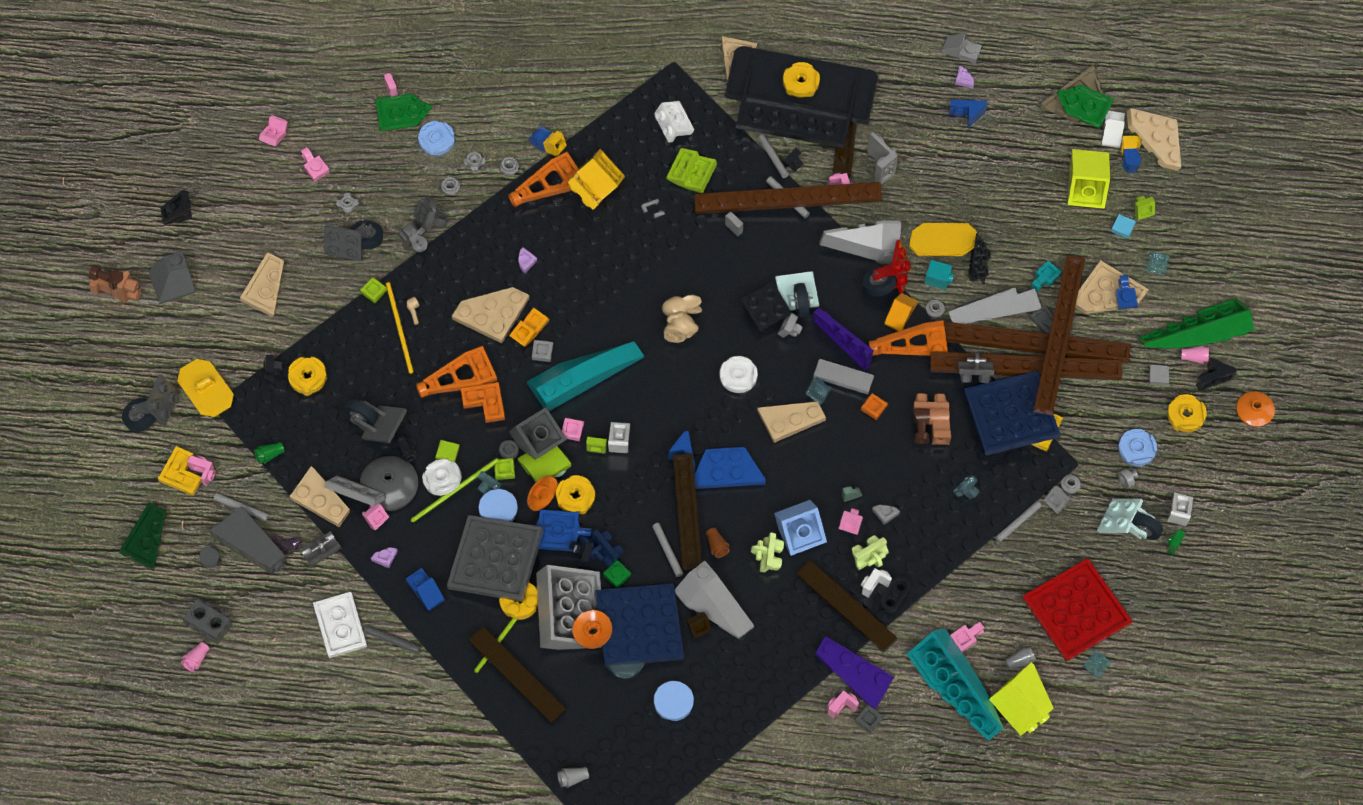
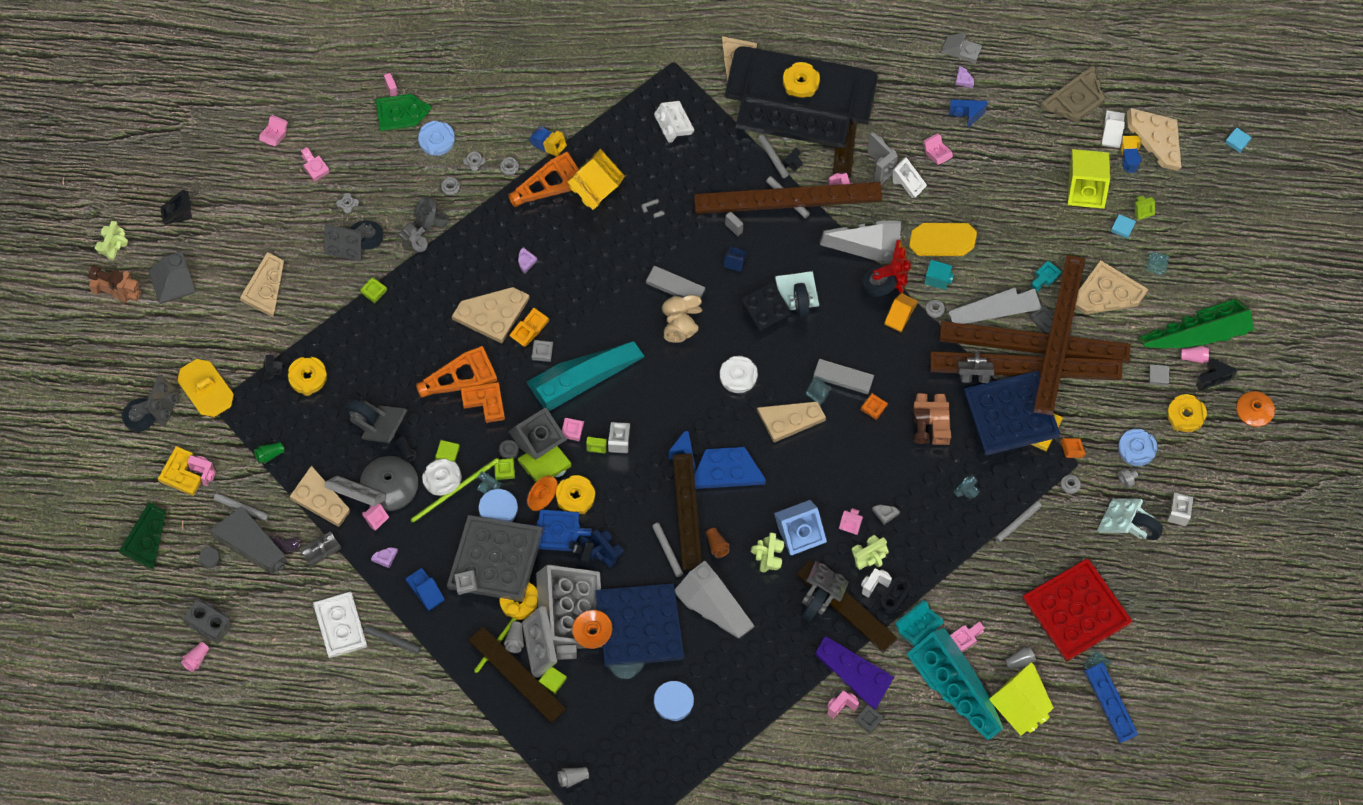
yellow axle [386,282,414,374] -> none
tan hand [407,297,419,325] -> none
green plate [603,560,631,588] -> none
lime slope [666,148,717,193] -> none
dark brown tile [686,612,712,639] -> none
light grey tile [778,313,803,338] -> none
dark purple wing [812,308,873,371] -> none
sand green tile [842,486,862,502] -> none
orange plate [869,320,948,356] -> none
black hinge [968,233,991,284] -> none
light grey tile [1044,486,1071,514] -> none
green tile [1056,85,1114,128] -> none
blue plate [1115,275,1138,310] -> none
green plate [1167,529,1186,555] -> none
none -> yellowish green hips [95,221,128,260]
none -> light grey tile [454,570,478,595]
none -> light grey cone [504,622,524,653]
none -> light grey tile [522,606,557,678]
none -> lime tile [539,667,567,694]
none -> light grey tile [556,645,577,660]
none -> light grey tile [646,266,705,298]
none -> dark blue slope [724,246,748,271]
none -> dark grey plate [801,561,849,621]
none -> white slope [893,157,927,198]
none -> teal bracket [895,600,944,647]
none -> bright pink bracket [923,133,953,165]
none -> orange tile [1061,438,1086,458]
none -> blue tile [1084,662,1139,744]
none -> medium azure tile [1225,128,1252,153]

